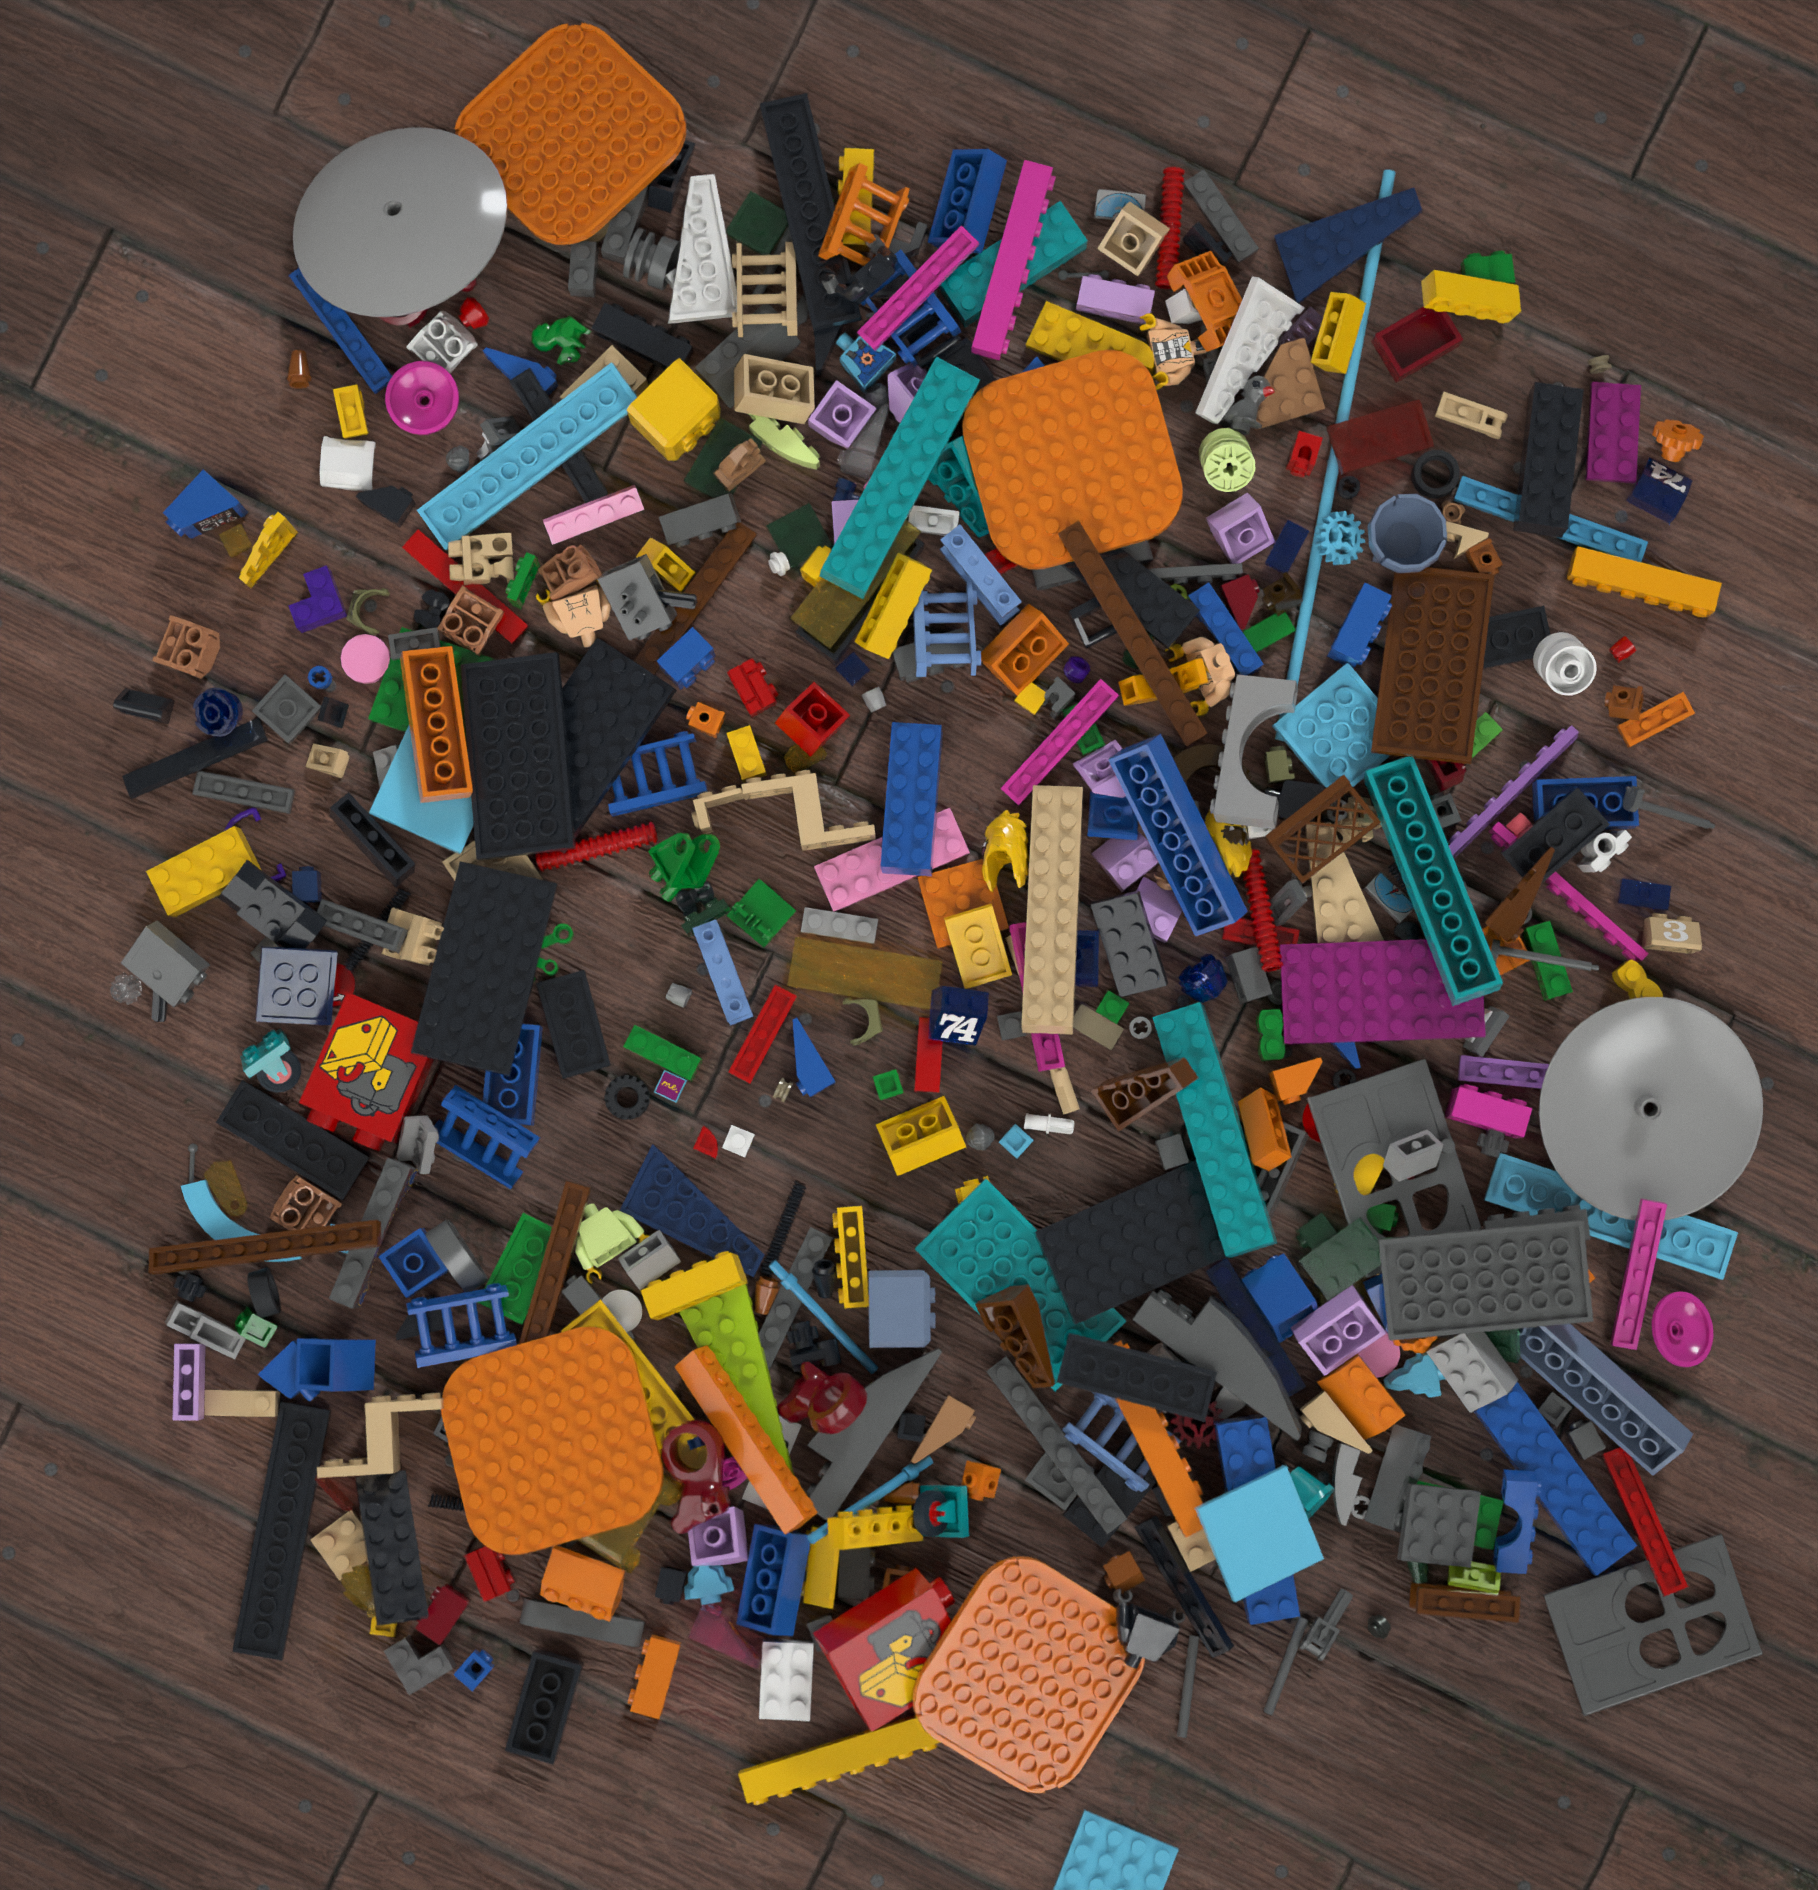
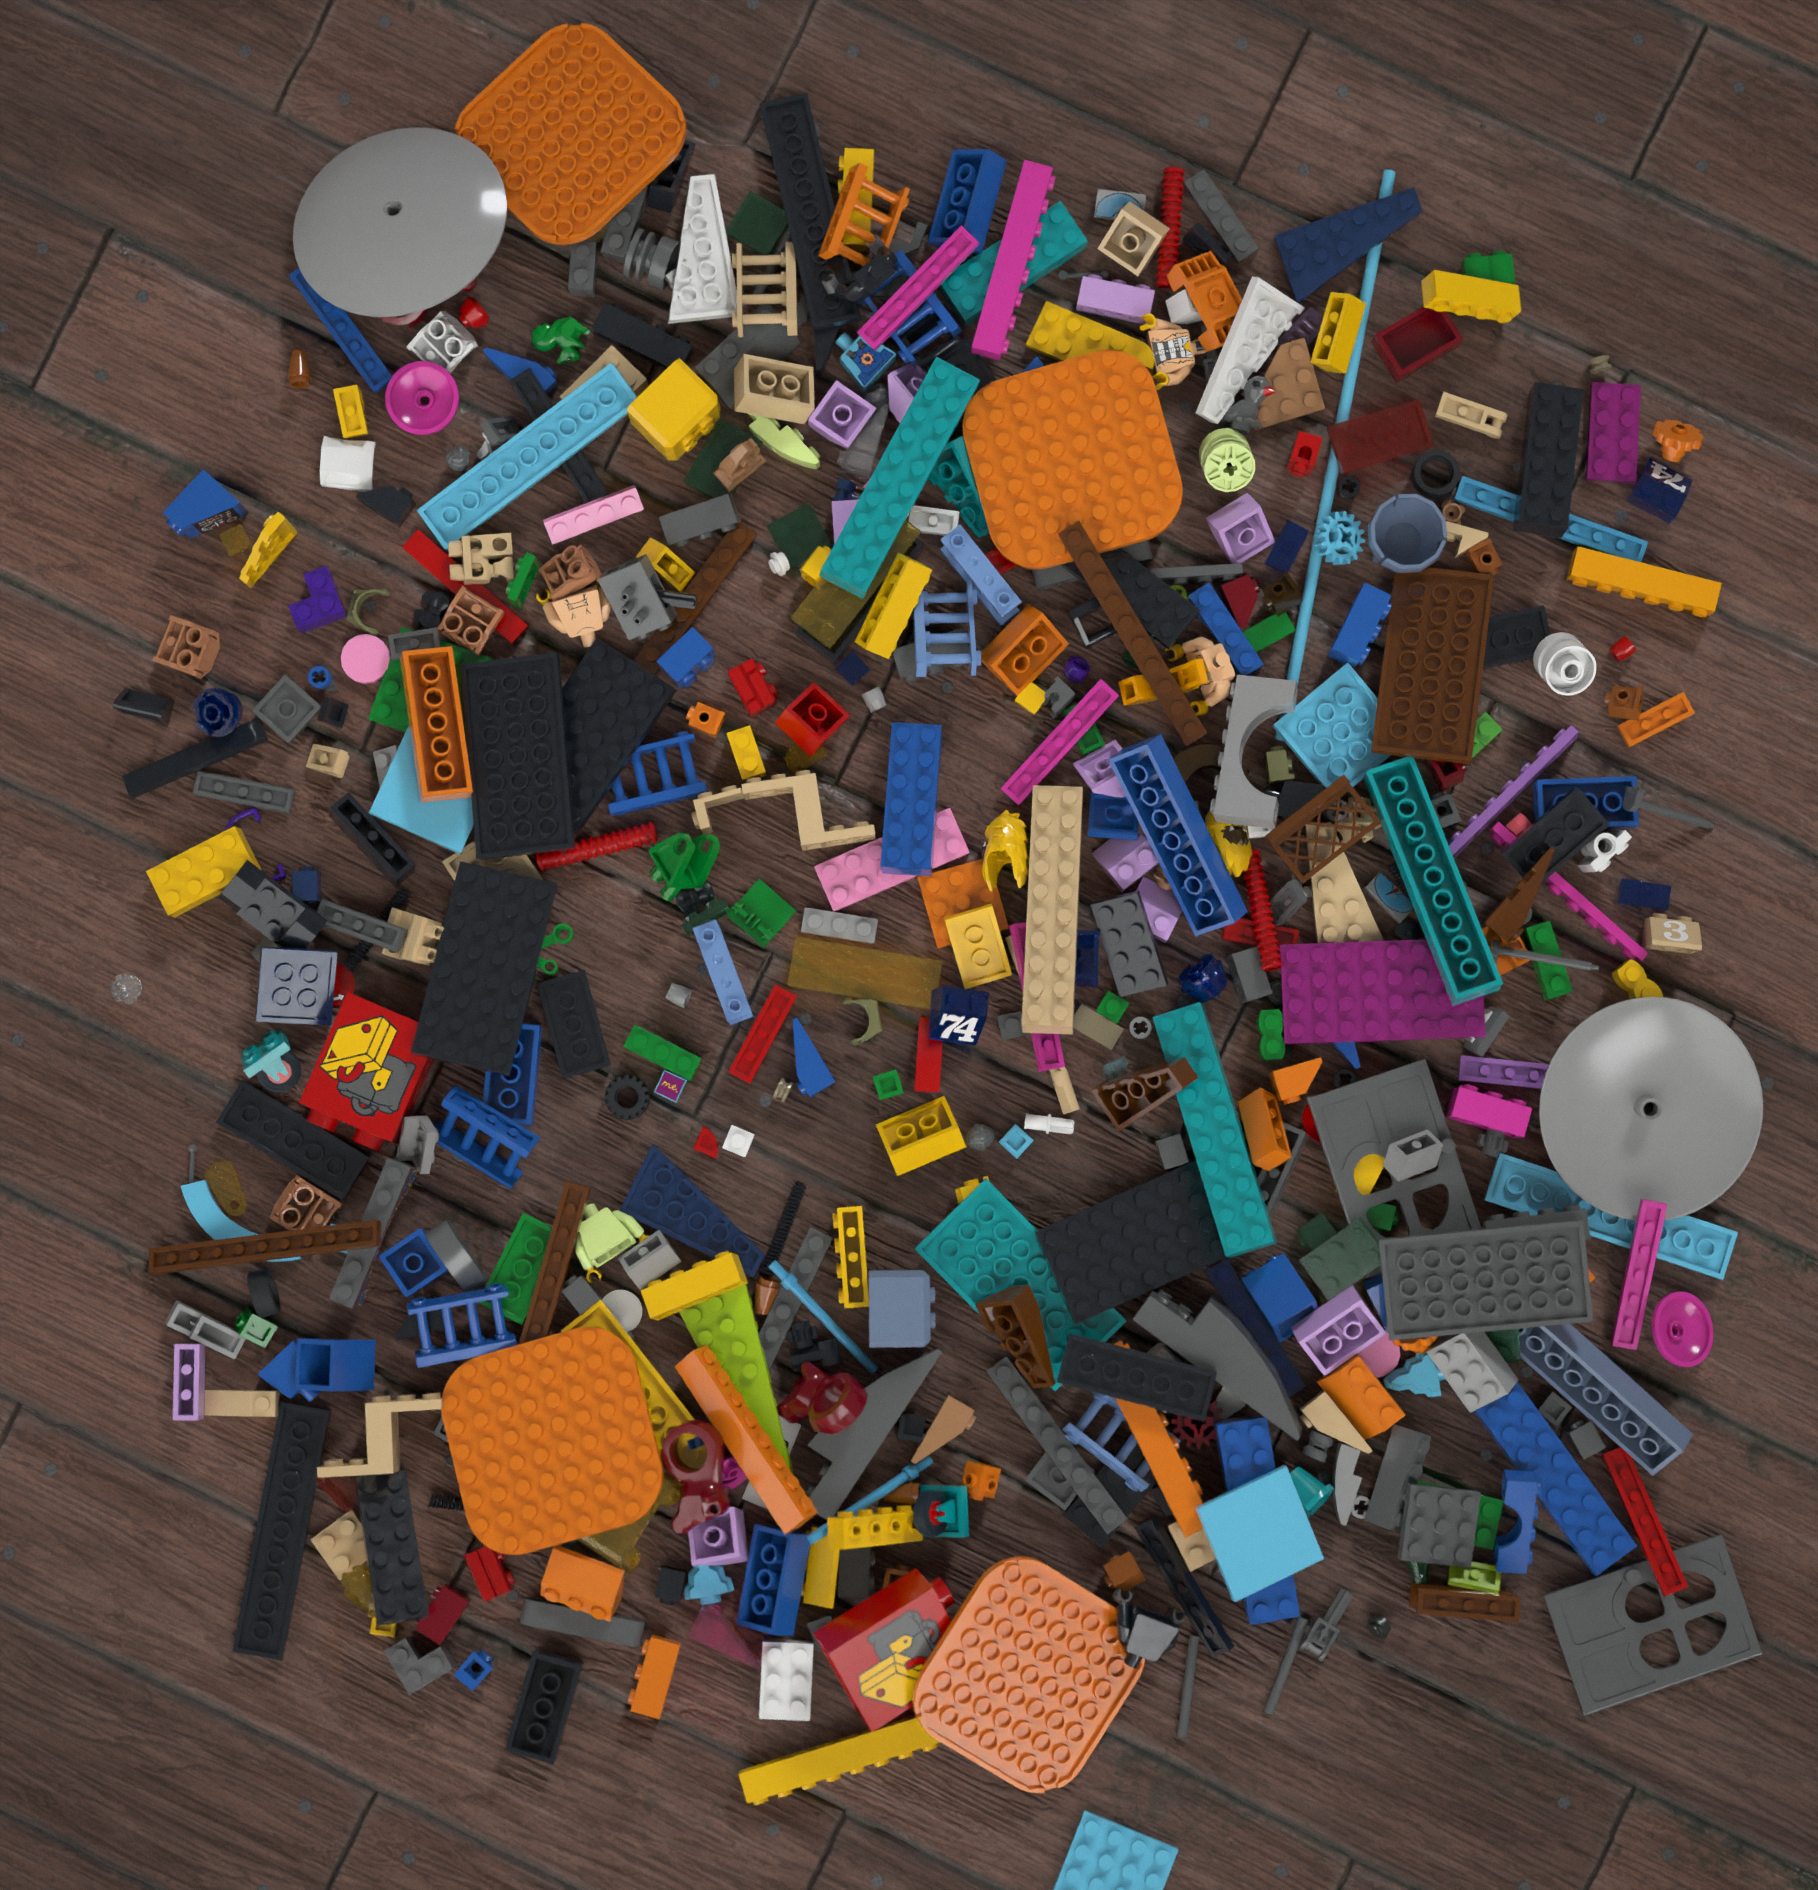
piece [121,921,210,1022] -> none
black gear [173,1272,207,1302] -> none
black cone [812,1259,837,1298] -> none
none -> clear light blue tile [1102,1056,1129,1078]

